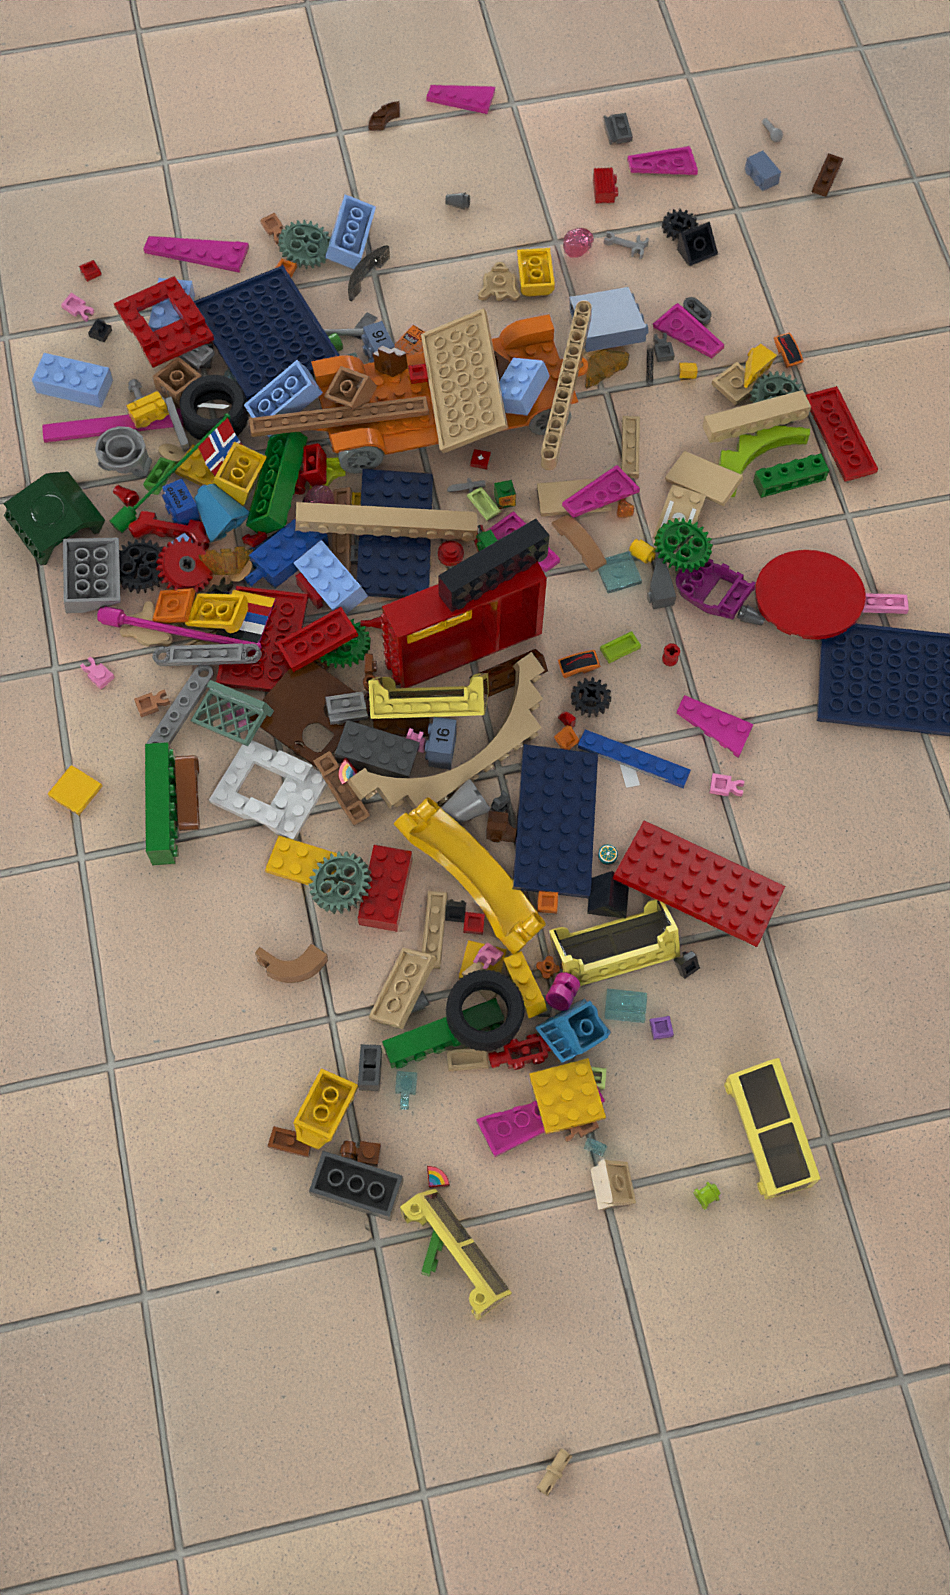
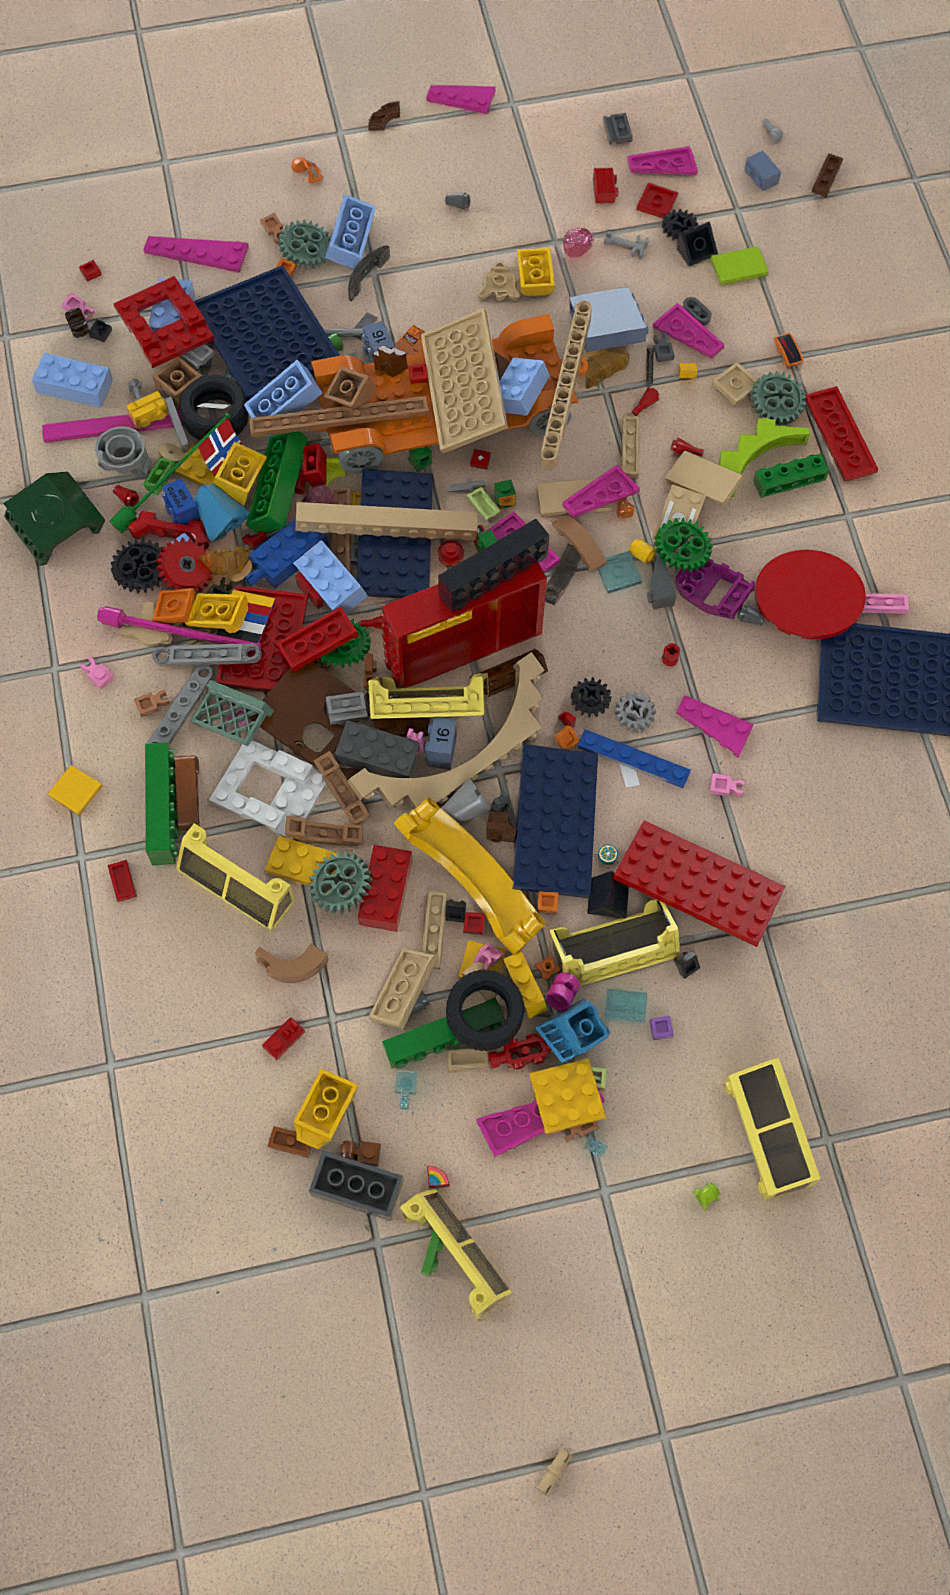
light grey slope [63,538,121,613] -> none
tile [338,758,358,785] -> none
dark grey brick [358,1044,382,1091] -> none
slope [558,650,601,678] -> none
tan bracket [590,1160,636,1210] -> none
lime tile [600,631,641,663] -> none
tan brick [702,390,811,443] -> none
yellow slope [744,343,777,388] -> none
none -> dark brown gear [65,308,90,338]
none -> red tile [107,860,137,902]
none -> windscreen [176,823,295,932]
none -> red plate [262,1017,305,1061]
none -> medium nougat slope [285,816,364,845]
none -> orange piece [291,157,323,184]
none -> green brick [408,446,432,472]
none -> clear smoke slope [545,544,582,606]
none -> light grey gear [615,691,656,732]
none -> red cone [632,388,660,416]
none -> red tile [636,183,678,218]
none -> red cone [671,437,704,456]
none -> lime tile [711,246,769,285]

